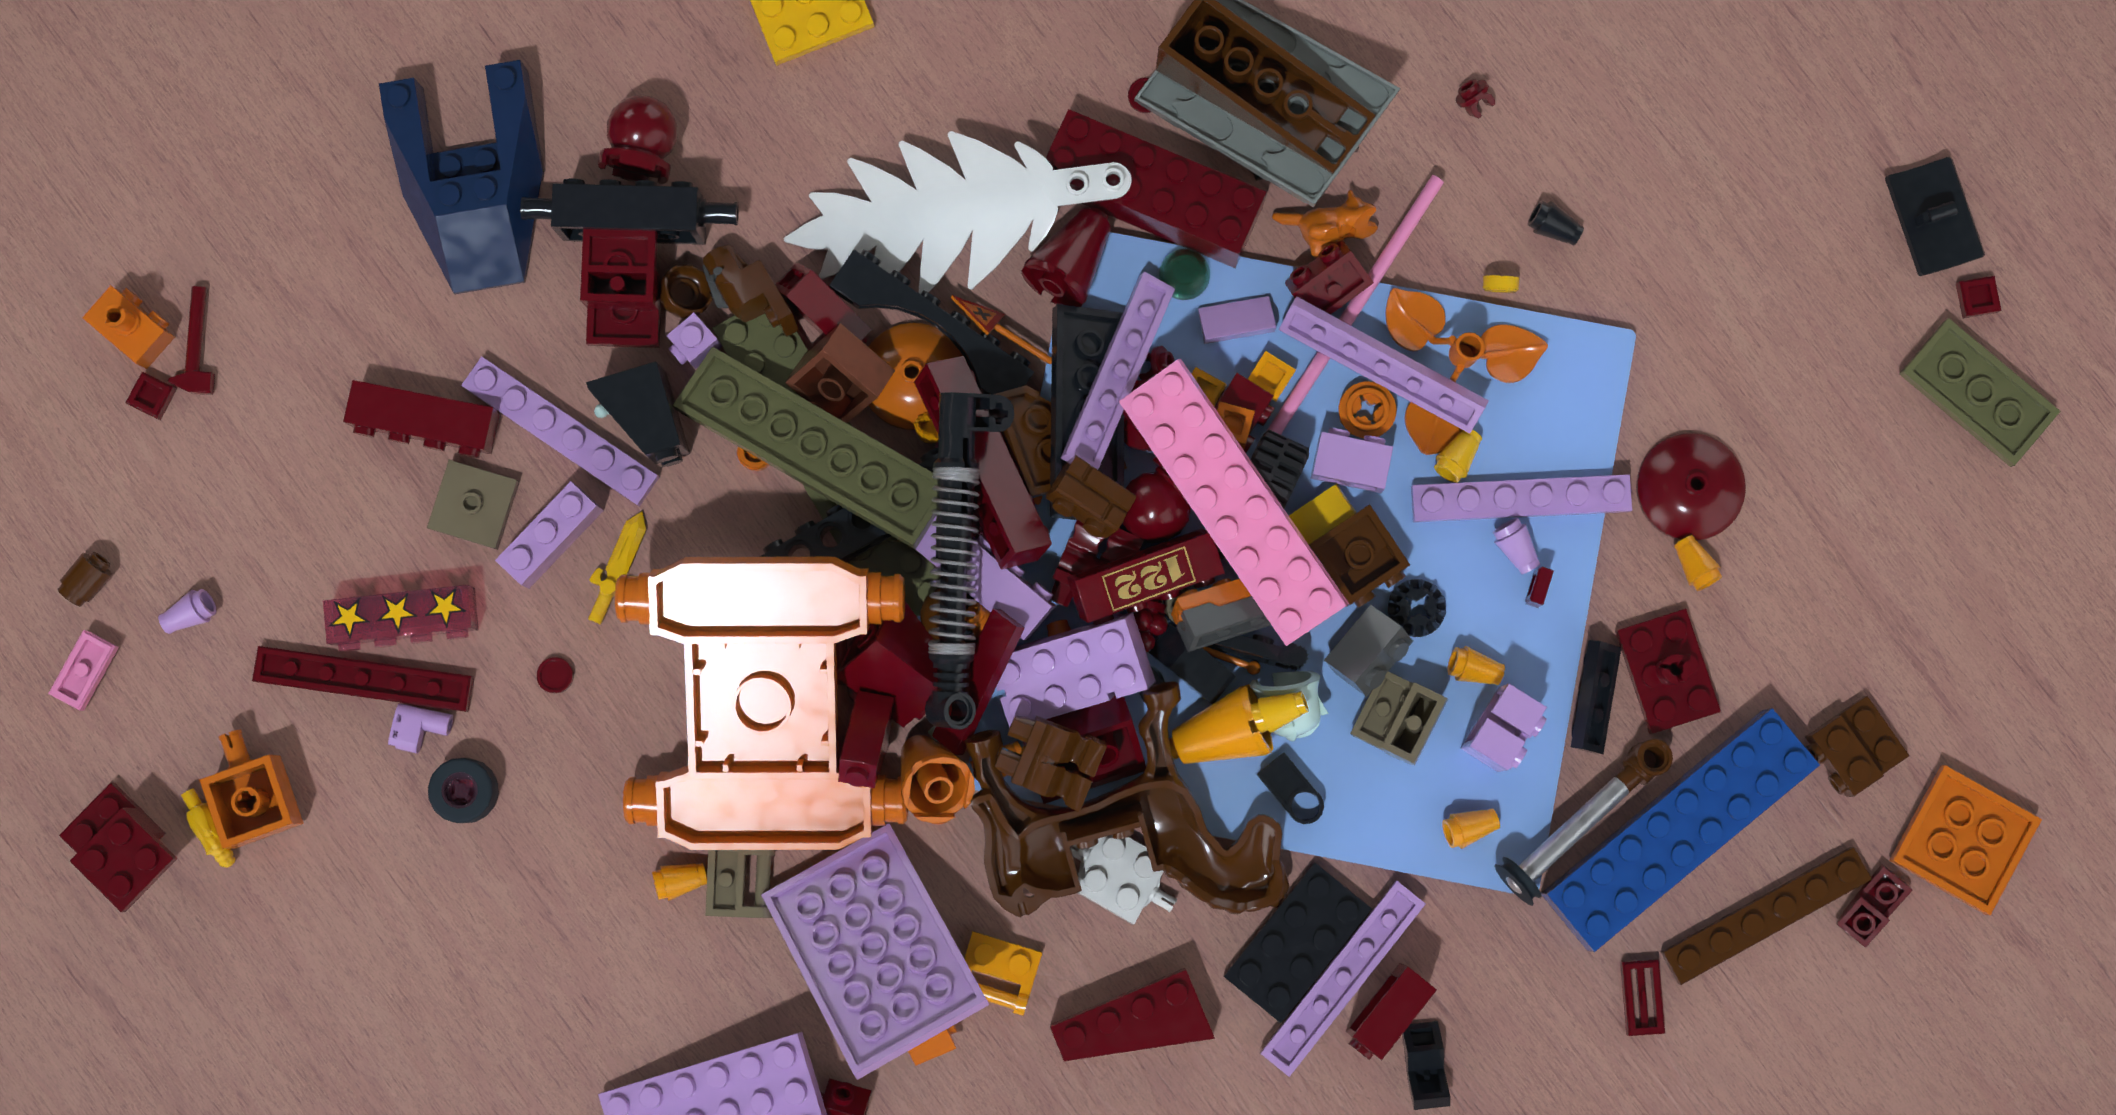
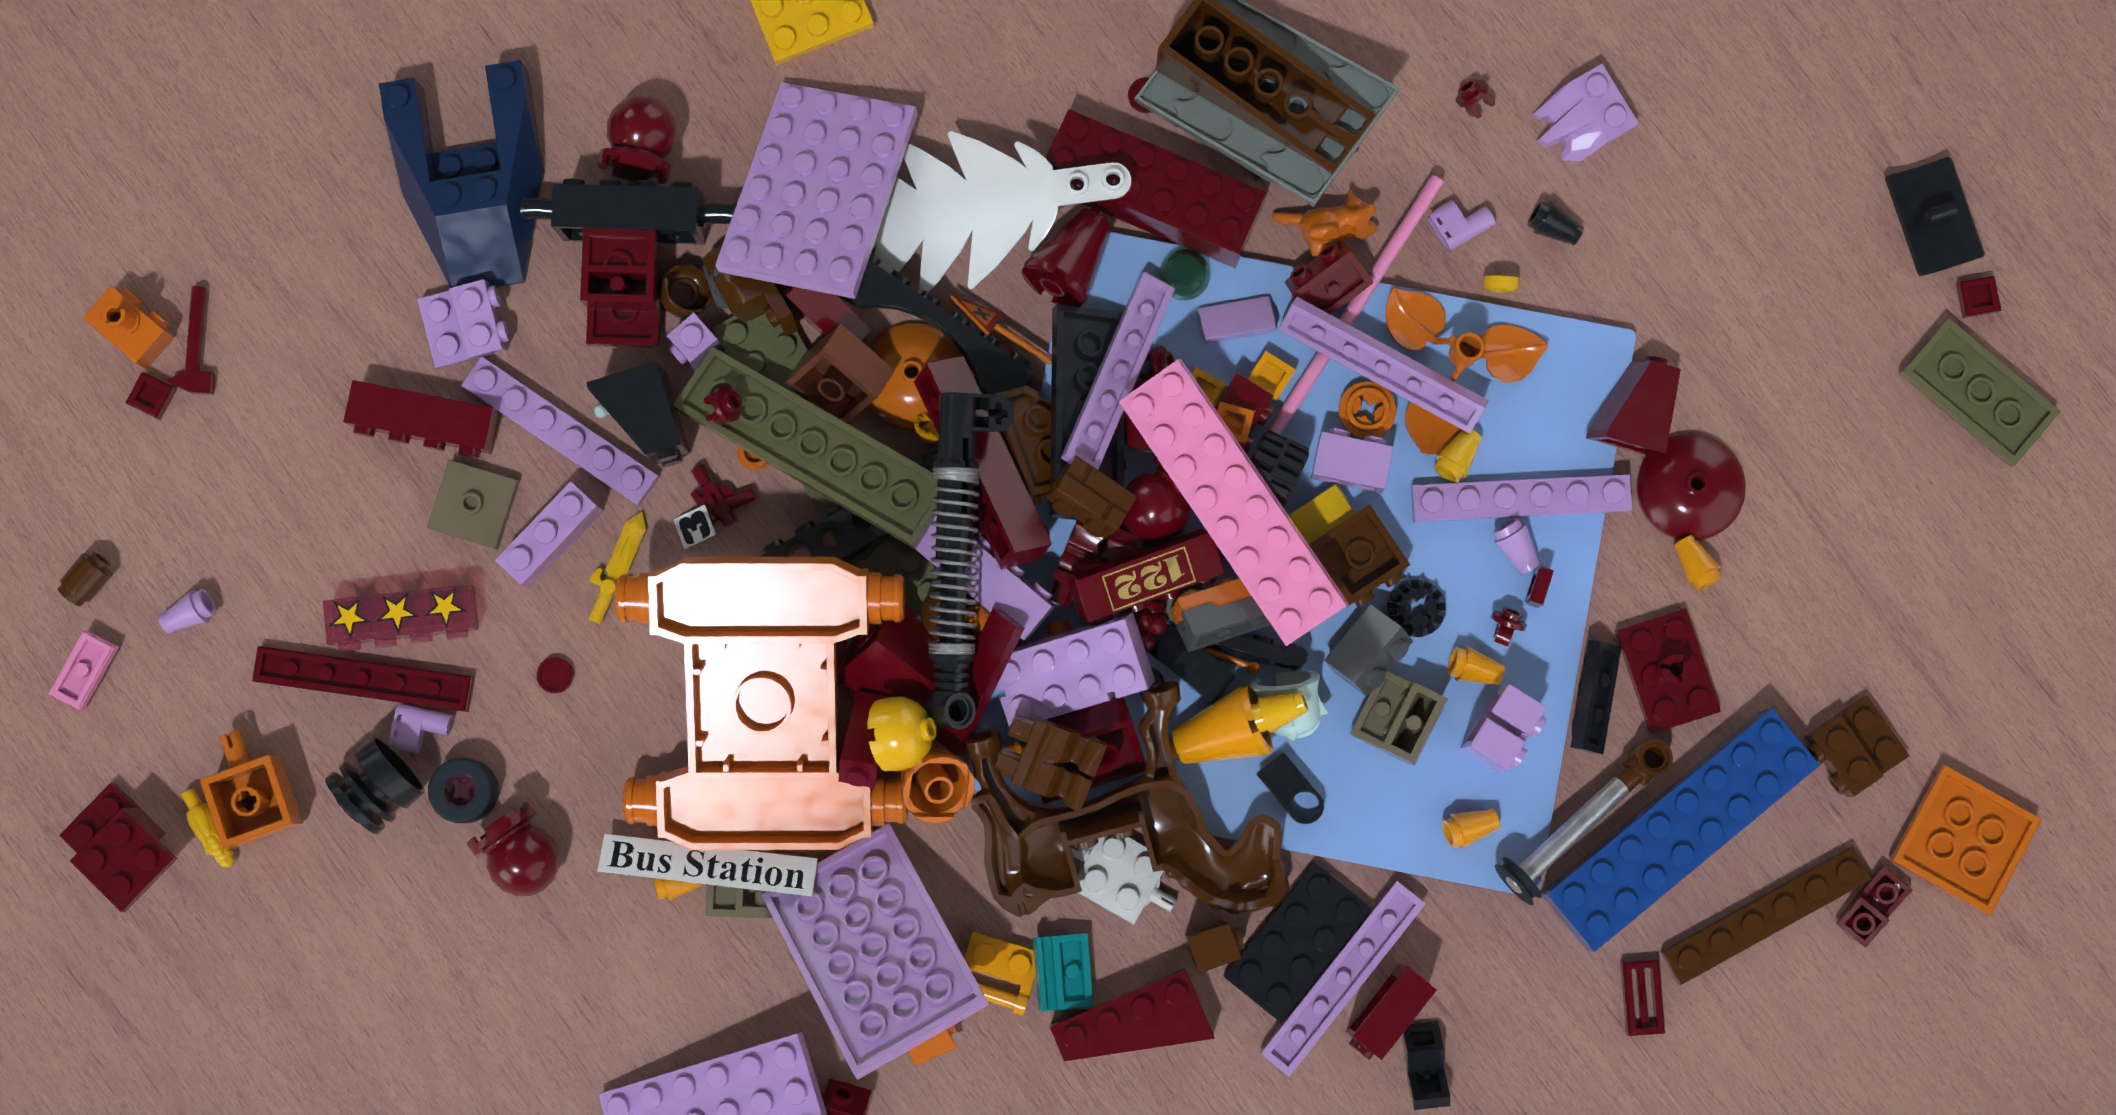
none -> black wheel [325,736,425,835]
none -> lavender plate [417,279,510,369]
none -> dark red tile [466,802,560,896]
none -> white sticker [597,834,818,897]
none -> sticker [673,505,716,549]
none -> dark red piece [690,464,756,528]
none -> dark red plate [704,386,742,424]
none -> lavender plate [715,82,918,299]
none -> yellow cylinder [867,697,936,772]
none -> teal plate [1033,933,1093,1012]
none -> reddish brown brick [1184,921,1245,973]
none -> lavender piece [1427,200,1496,252]
none -> dark red plate [1491,607,1527,647]
none -> lavender plate [1532,64,1639,161]
none -> dark red slope [1586,356,1681,455]

